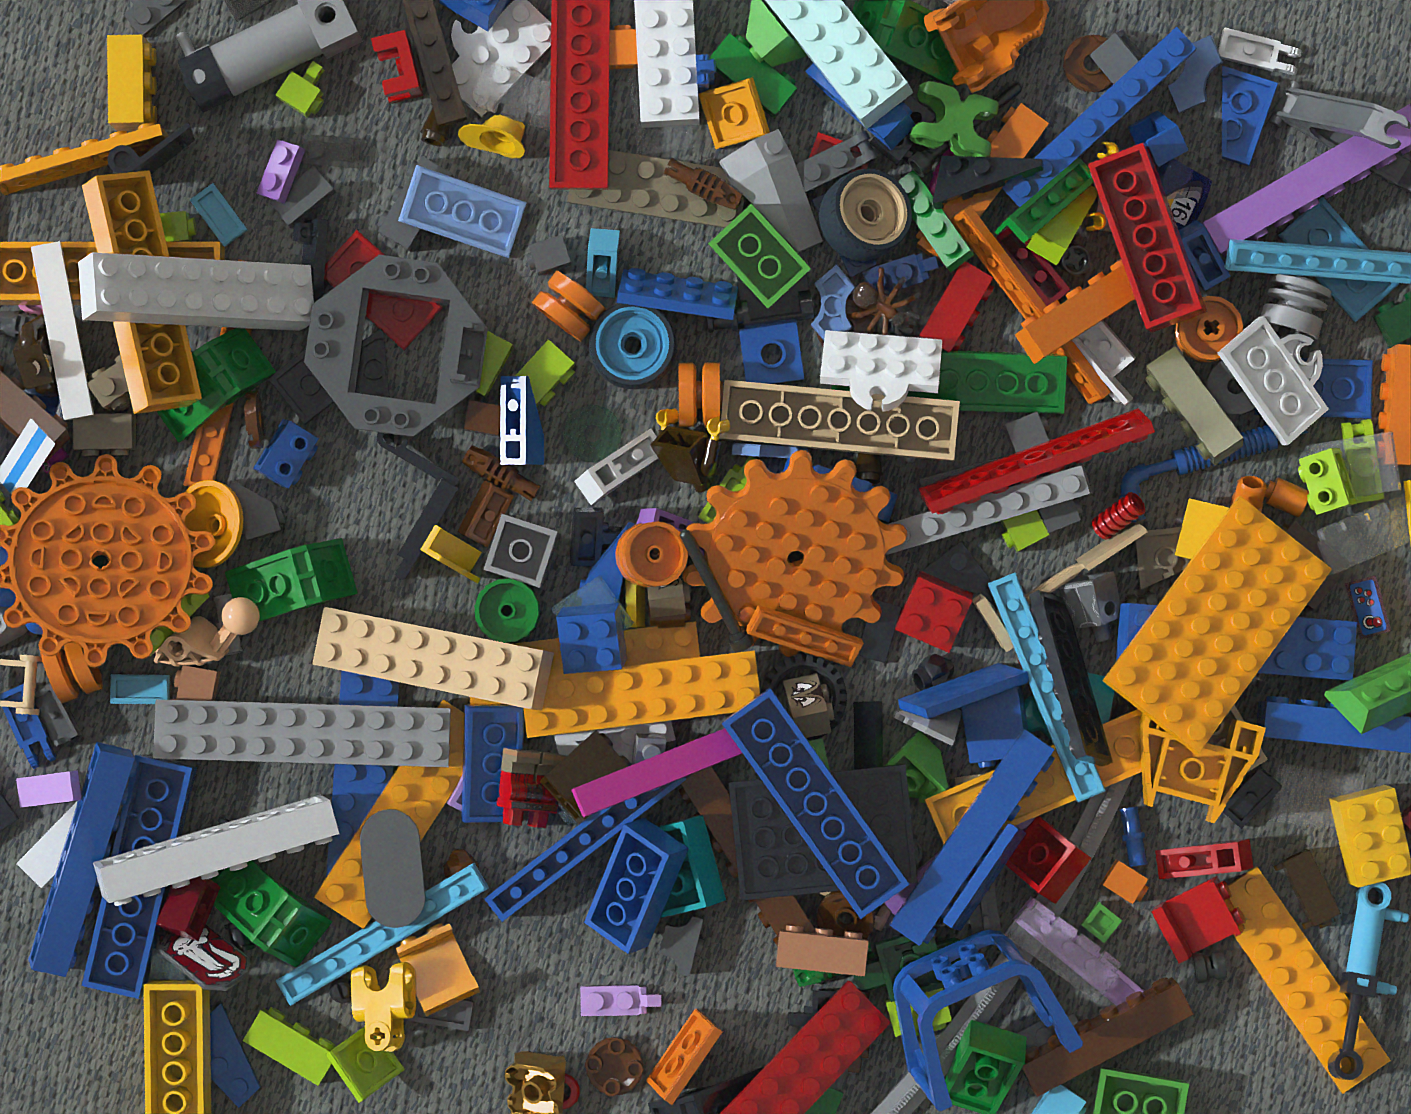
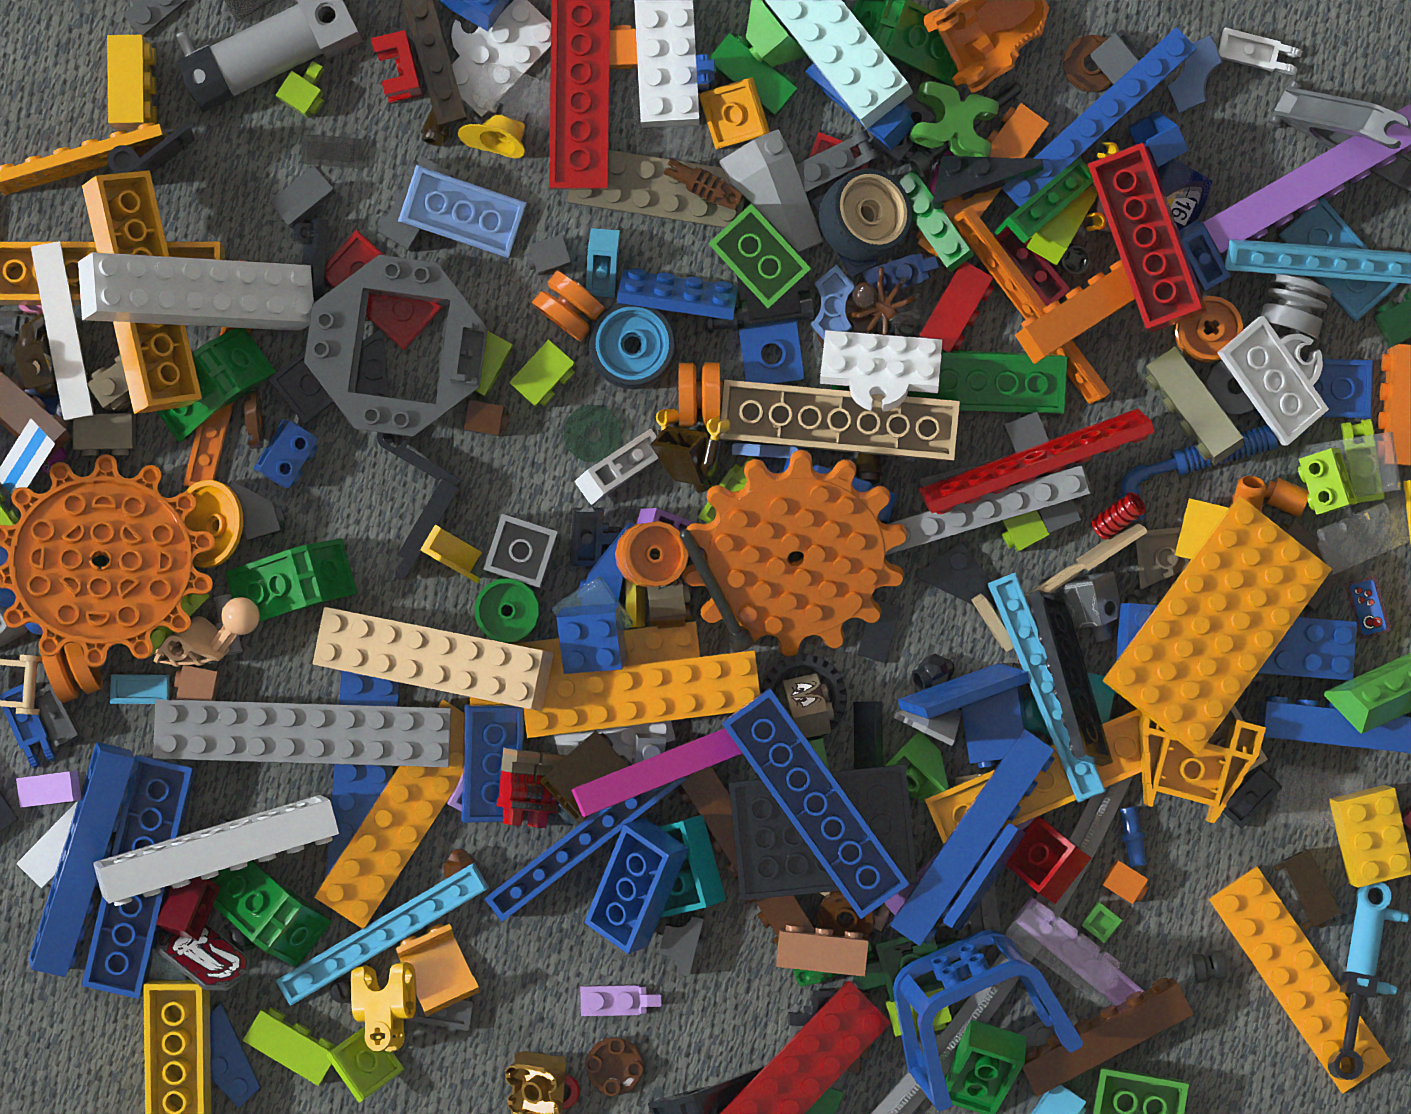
lime brick [160,211,196,242] -> none
medium azure tile [190,183,248,247] -> none
medium lavender plate [256,139,305,204] -> none
dark grey tile [360,809,426,928] -> none
dark orange slope [457,480,514,548] -> none
reddish brown hinge [462,445,541,502] -> none
blue slope [501,376,544,465] -> none
orange tile [646,1009,723,1105] -> none
orange tile [746,605,864,667] -> none
red brick [895,571,973,653] -> none
white bracket [1072,320,1136,406] -> none
red panel [1151,876,1246,964] -> none
red slope [1155,838,1254,879] -> none
blue wing [1222,66,1278,167] -> none

